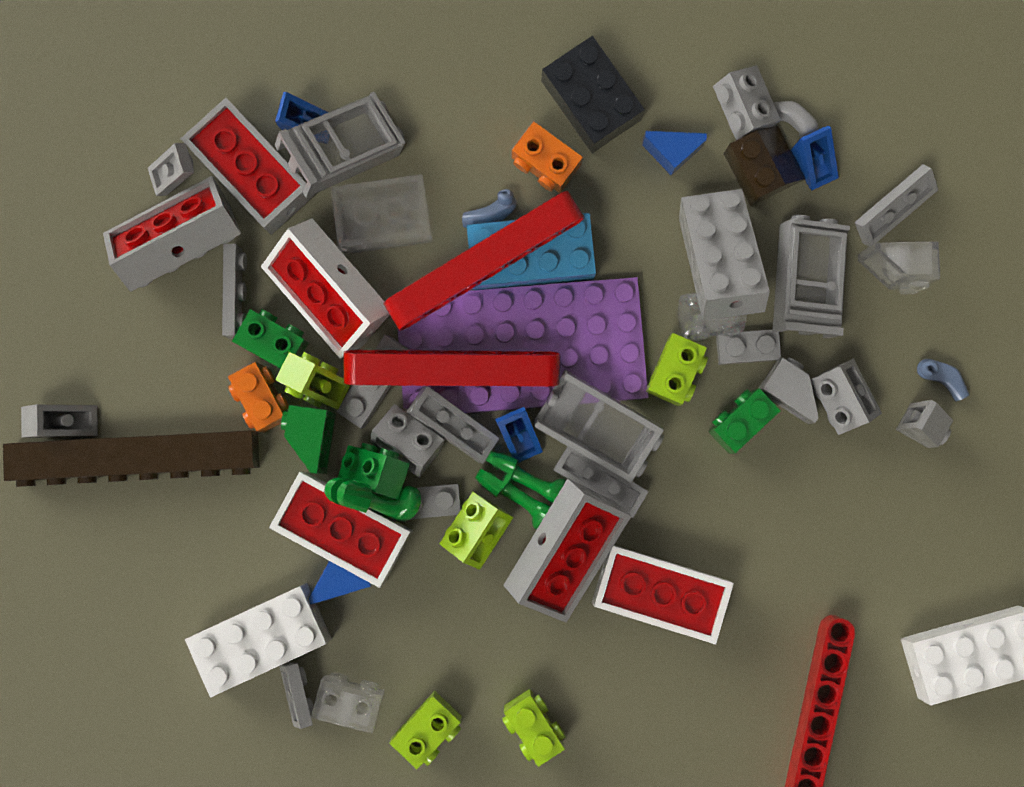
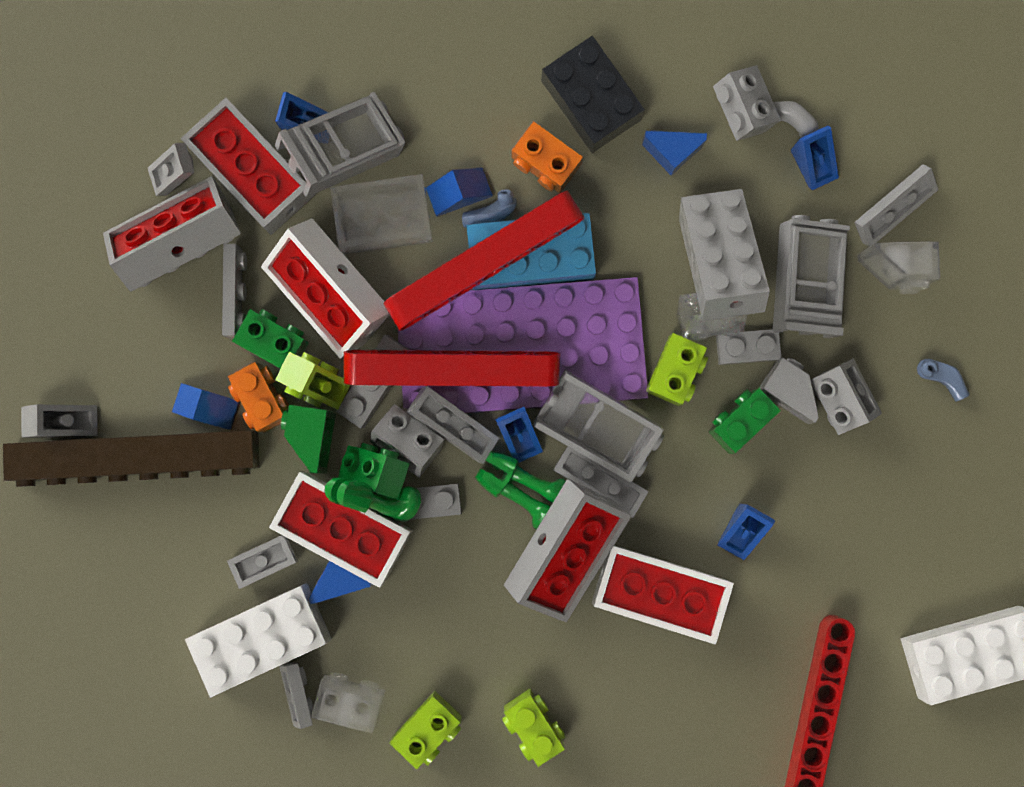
lime brick [439,492,514,570] -> none
dark brown slope [723,126,805,206] -> none
light grey slope [896,400,953,448] -> none
none -> blue slope [172,383,240,430]
none -> light grey plate [227,535,298,589]
none -> blue slope [426,168,493,217]
none -> blue slope [717,504,775,560]

